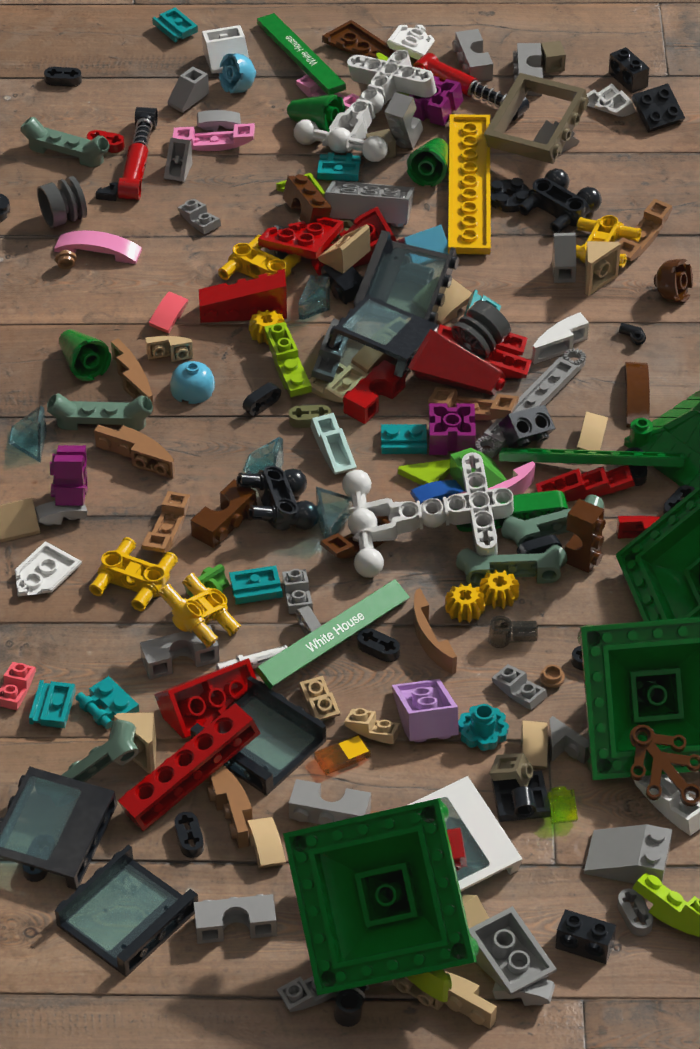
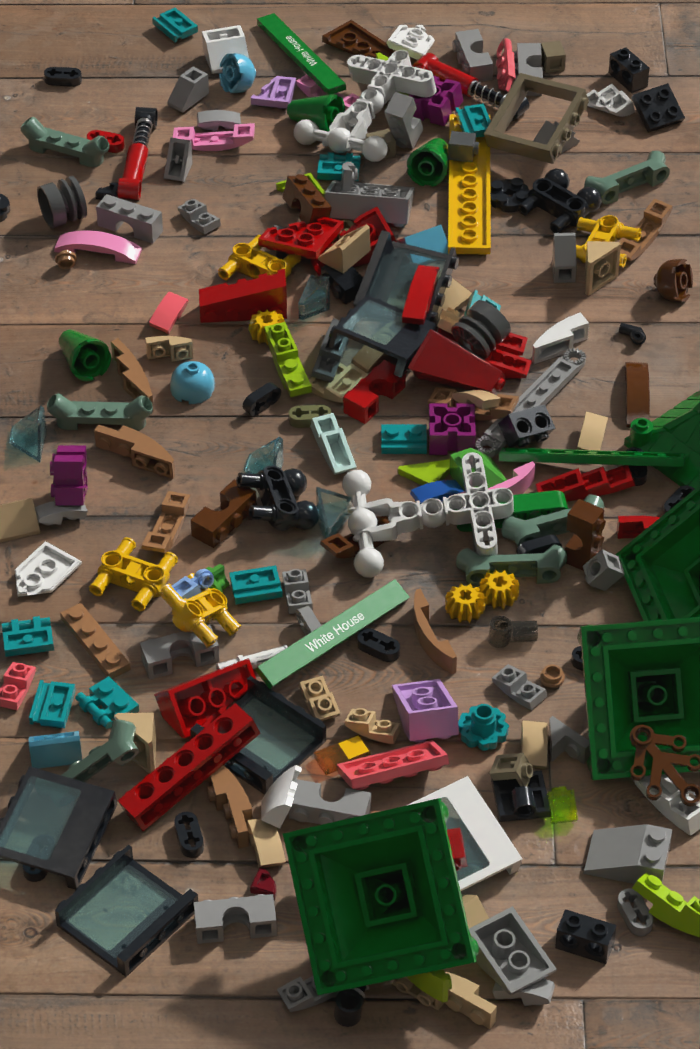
none -> teal plate [1,616,54,657]
none -> medium azure slope [29,731,82,769]
none -> medium nougat plate [60,603,131,679]
none -> light grey arch [96,194,163,244]
none -> light blue plate [172,569,214,599]
none -> dark red tile [250,867,277,900]
none -> lavender wing [251,76,296,108]
none -> white slope [261,765,302,828]
none -> coral plate [337,740,449,790]
none -> light grey slope [341,162,358,191]
none -> red slope [402,265,440,325]
none -> tan slope [436,307,461,334]
none -> dark grey brick [448,131,479,162]
none -> tan slope [452,390,501,410]
none -> teal plate [455,104,491,137]
none -> coral plate [496,38,516,92]
none -> light grey brick [583,549,625,591]
none -> sand green plate [584,150,670,205]

